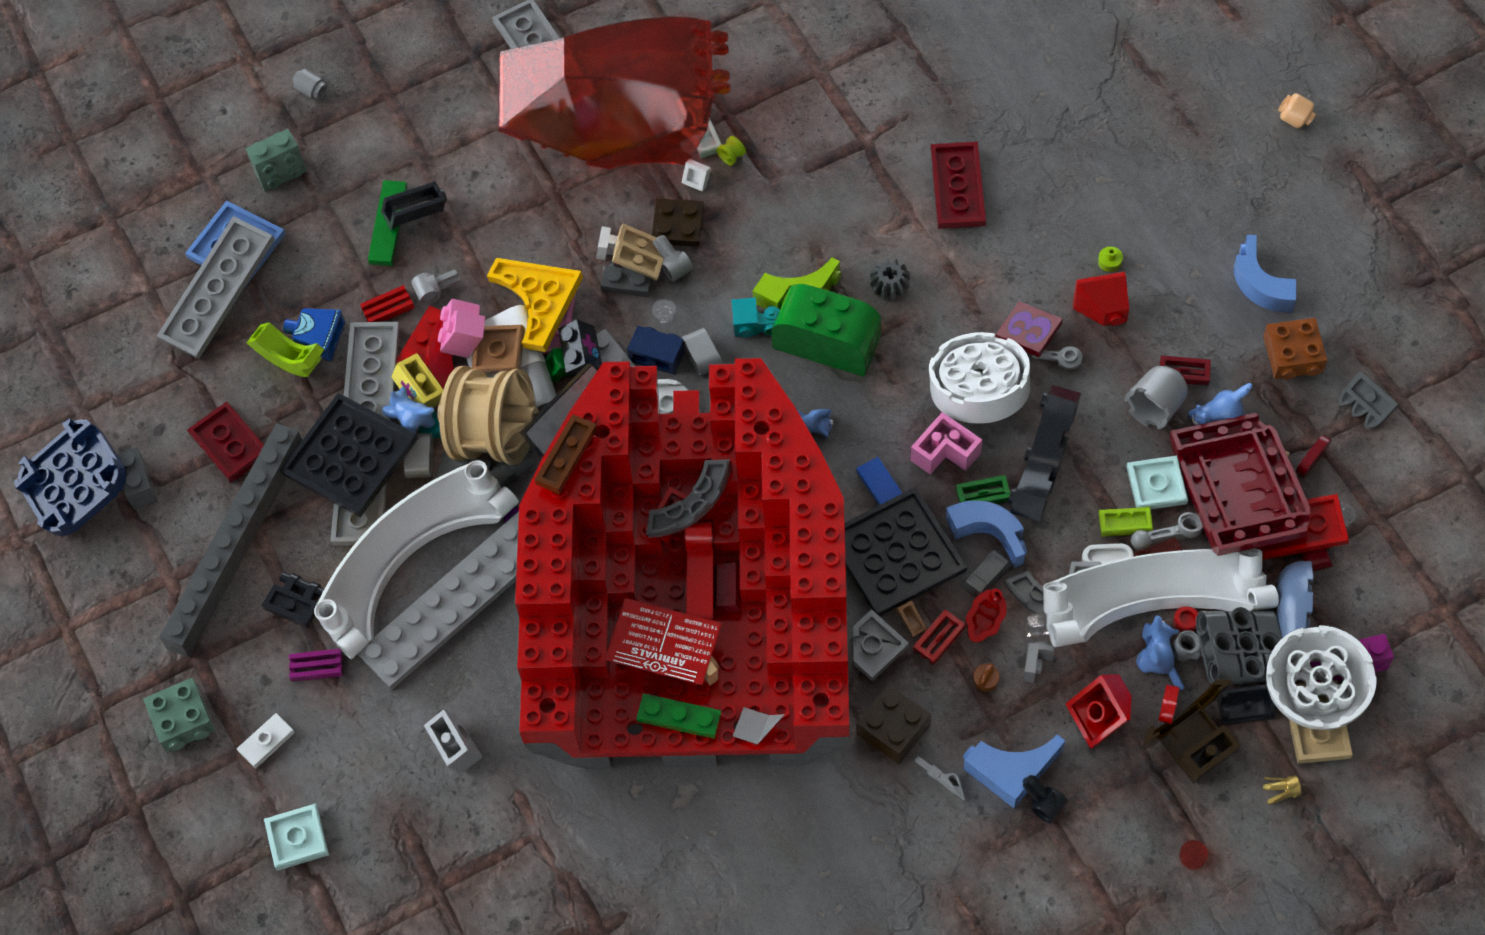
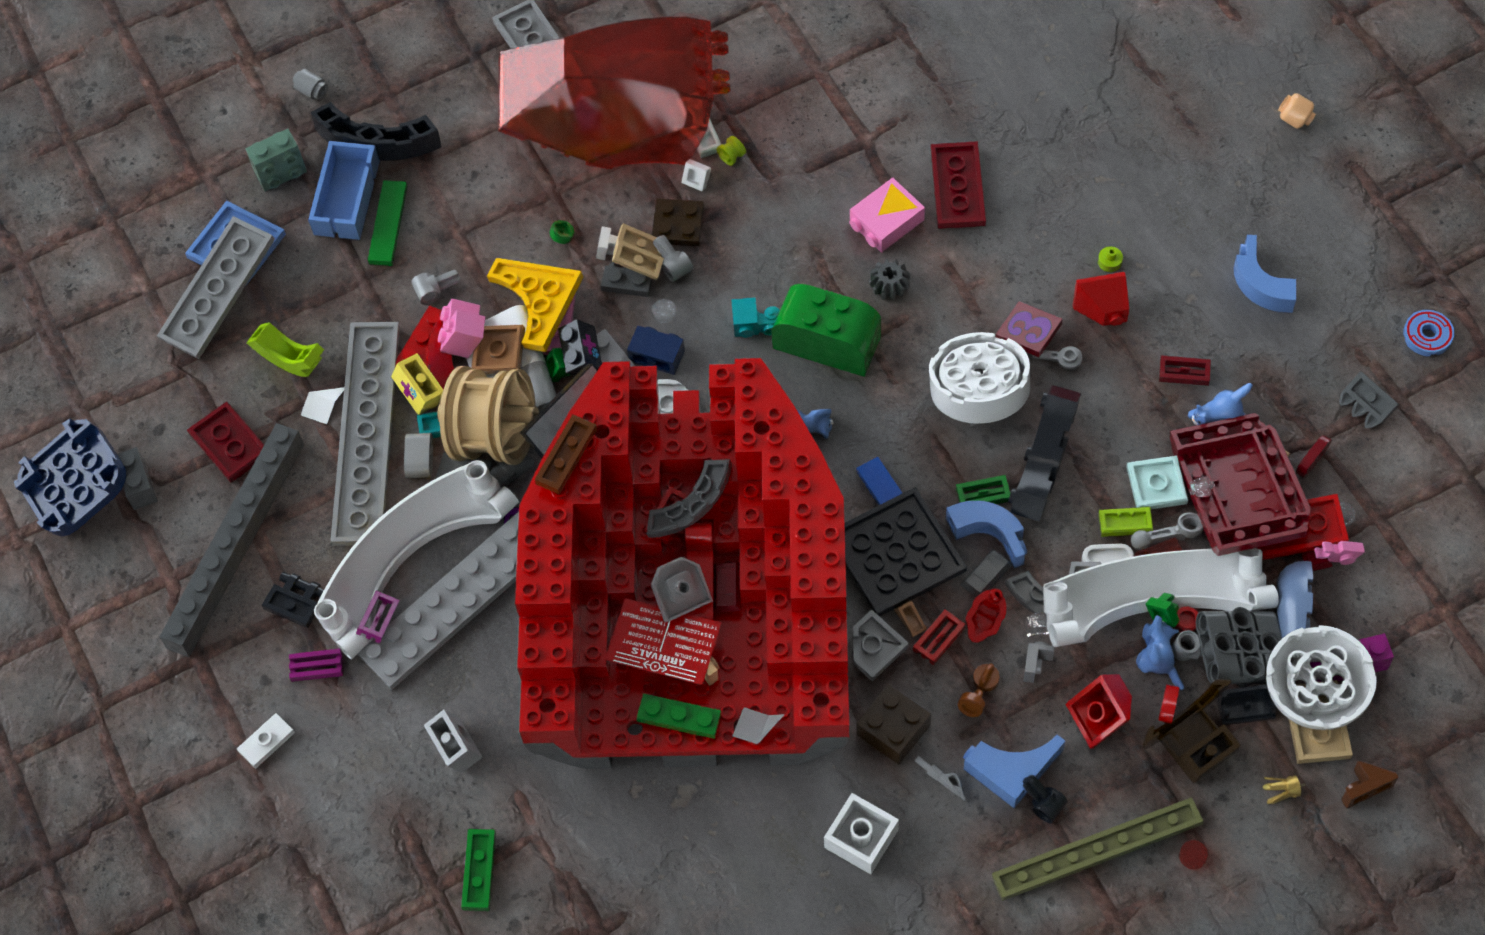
sand green brick [143,678,216,752] -> none
light aqua plate [264,803,329,871] -> none
black plate [280,393,419,518] -> none
blue torso [283,308,345,361] -> none
red tile [360,285,415,322] -> none
black window [381,181,447,231] -> none
medium blue animal [382,387,435,434] -> none
light grey beam [681,328,722,376] -> none
lime arch [753,257,842,309] -> none
bright pink brick [911,412,982,475] -> none
light grey cylinder [1124,366,1188,429] -> none
dark orange brick [1263,317,1327,380] -> none
none -> white sticker [301,387,344,424]
none -> medium blue piece [308,141,380,240]
none -> black brick [310,102,442,161]
none -> magenta tile [356,591,400,644]
none -> green plate [461,829,496,911]
none -> green tile [549,220,575,244]
none -> light grey piece [651,557,713,622]
none -> white brick [824,793,899,874]
none -> bright pink brick [849,178,925,253]
none -> dark orange tile [957,689,985,717]
none -> olive plate [991,797,1204,901]
none -> green tile [1146,593,1180,627]
none -> clear plate [1189,476,1215,498]
none -> bright pink plate [1314,541,1365,565]
none -> reddish brown slope [1341,761,1399,809]
none -> medium blue tile [1403,310,1454,356]

